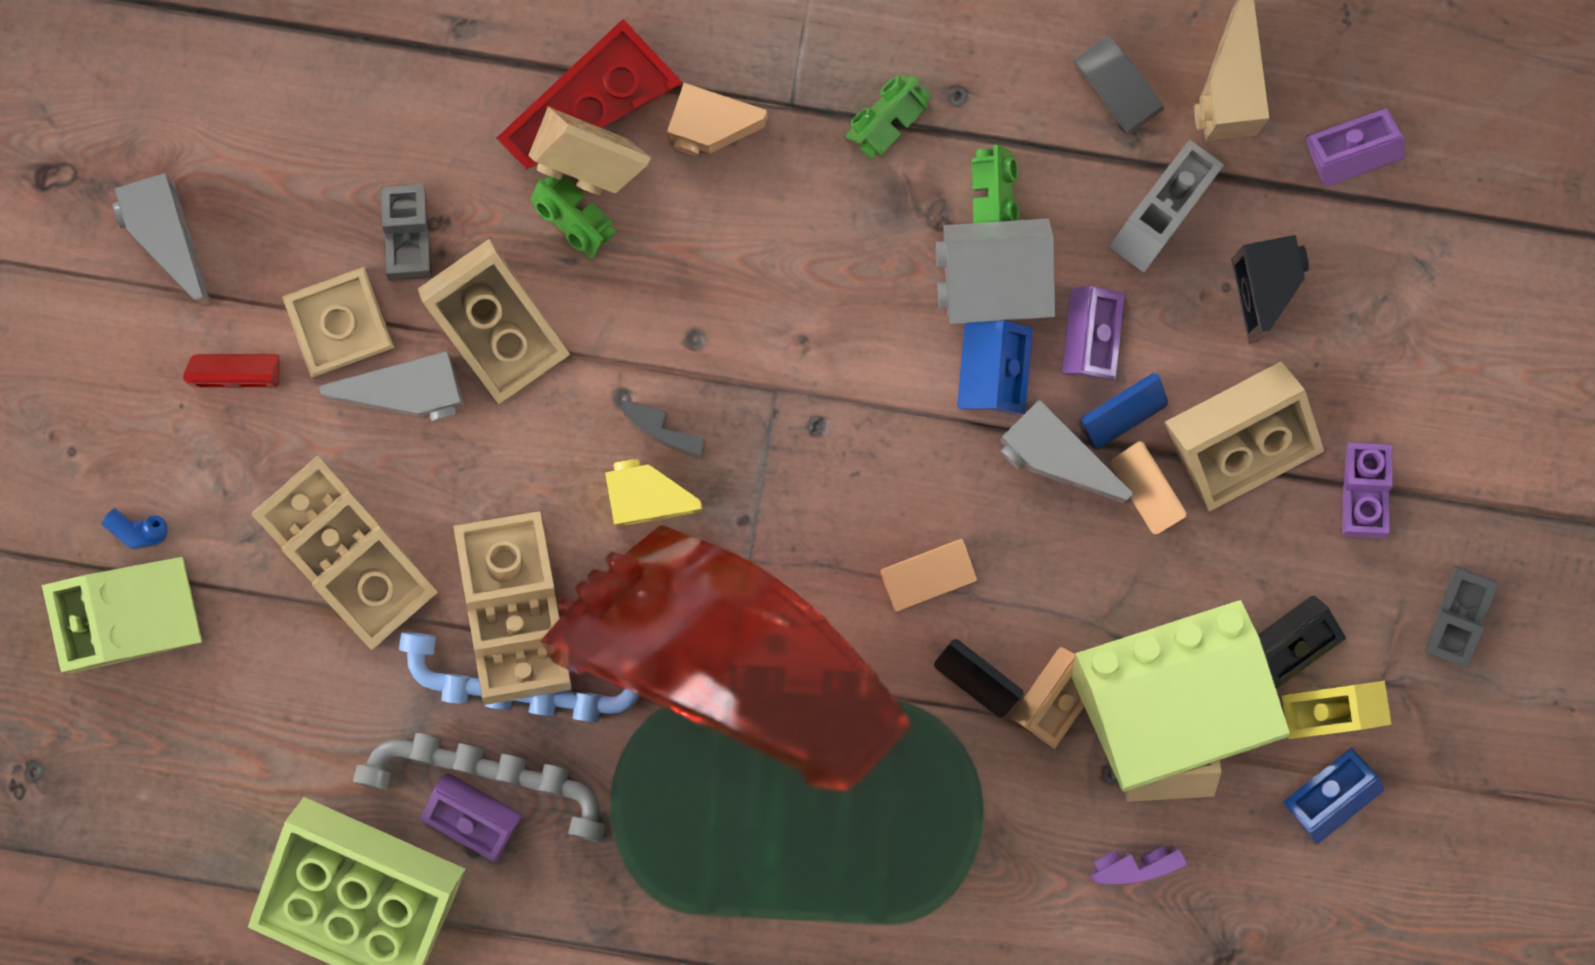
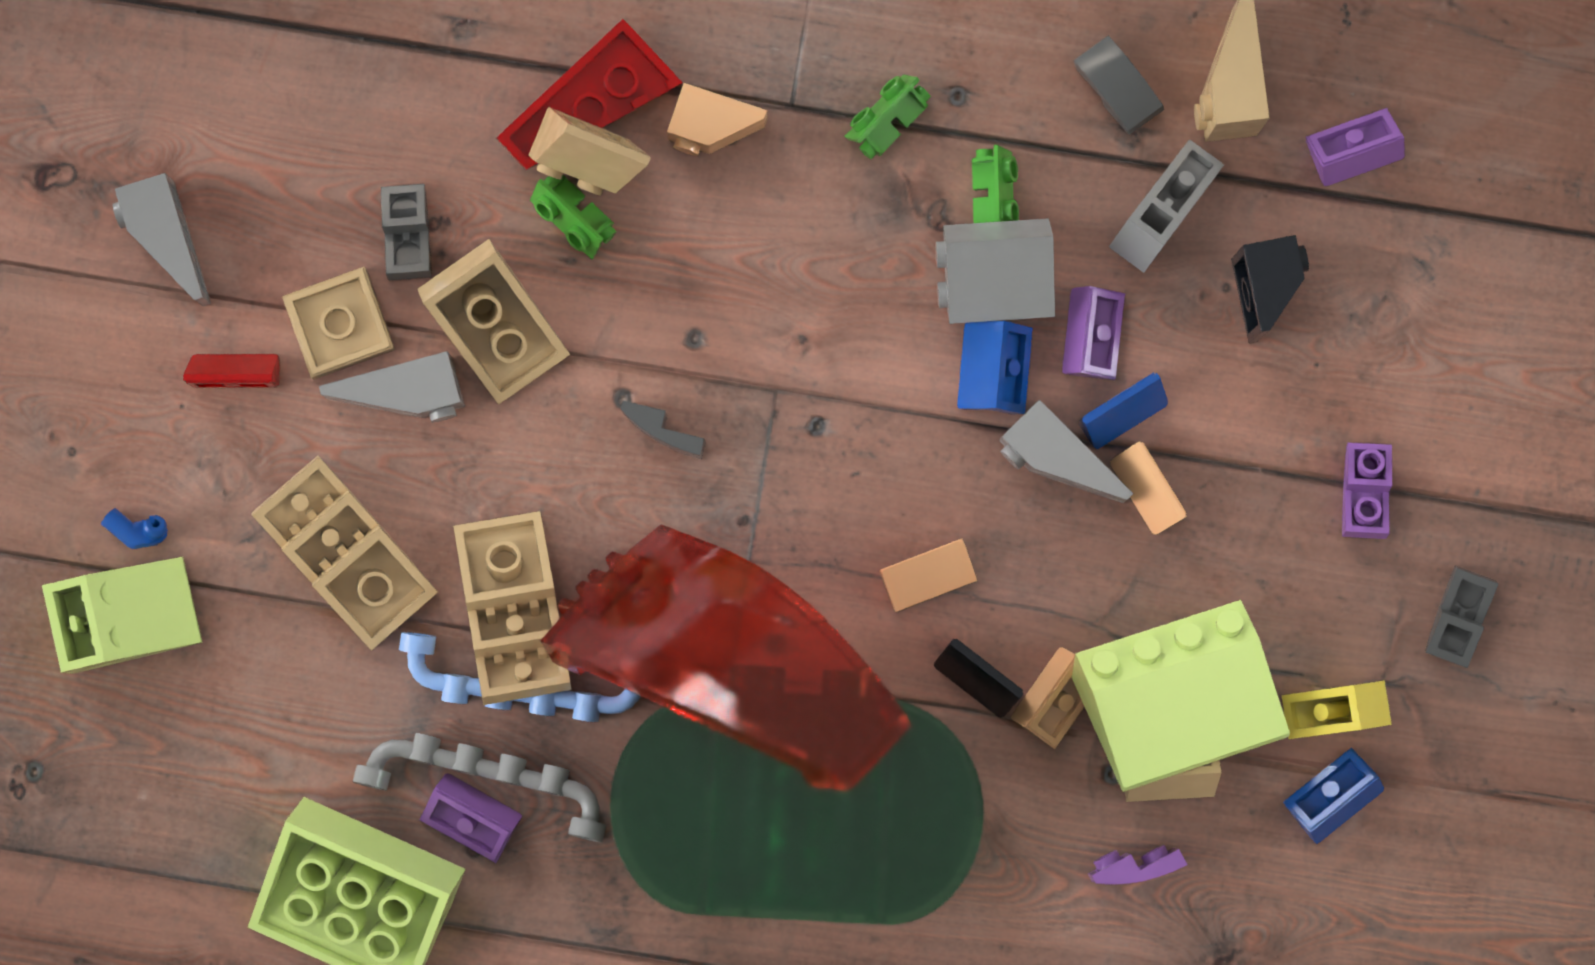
light yellow slope [605,459,703,528] -> none
tan slope [1165,361,1325,512] -> none
black slope [1258,596,1346,689] -> none

